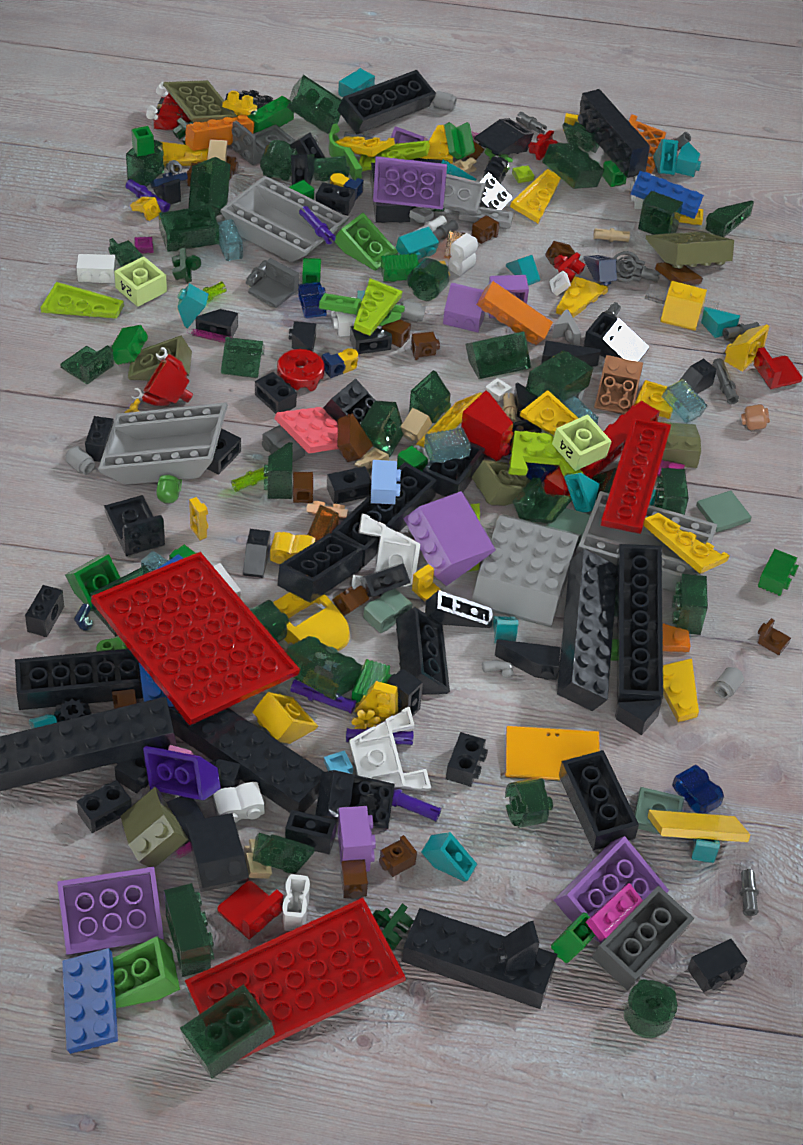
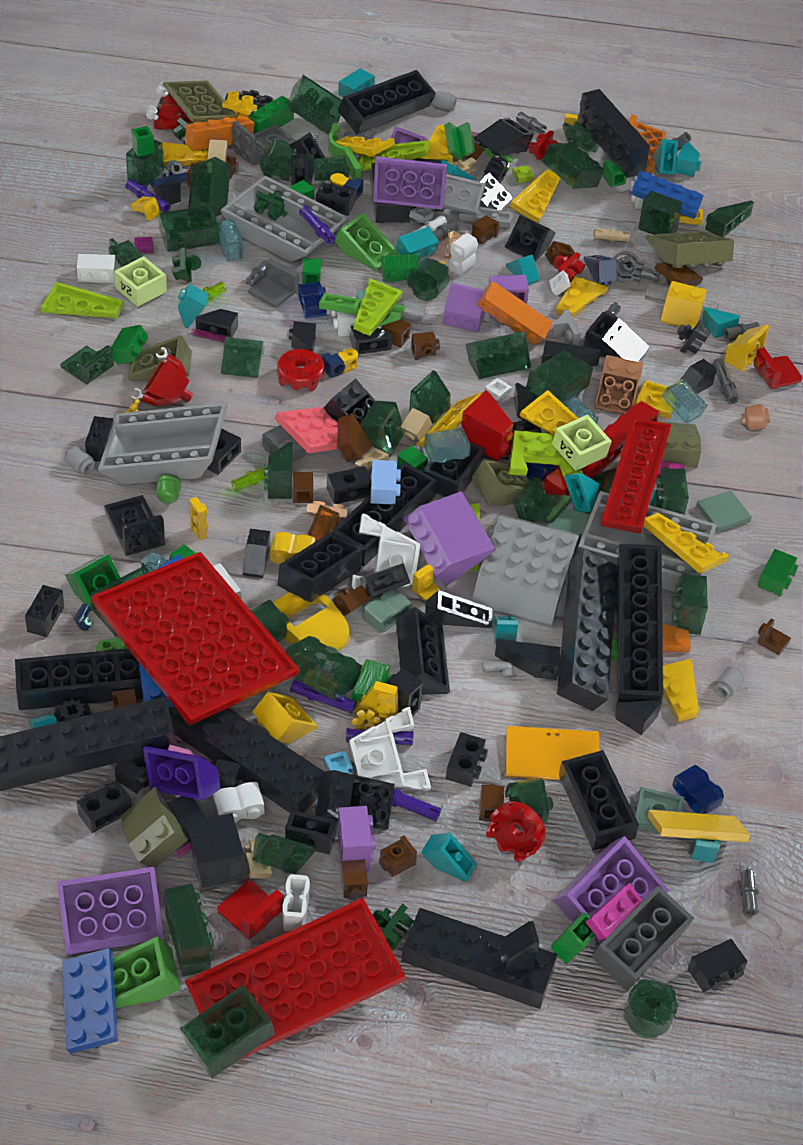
black brick [255,372,297,414] -> none
tan pin [502,393,517,422] -> none
none -> dark green hips [253,190,288,221]
none -> reddish brown brick [479,784,504,821]
none -> red plate [486,801,546,862]
none -> black slope [505,215,556,262]
none -> black hips [677,319,710,354]

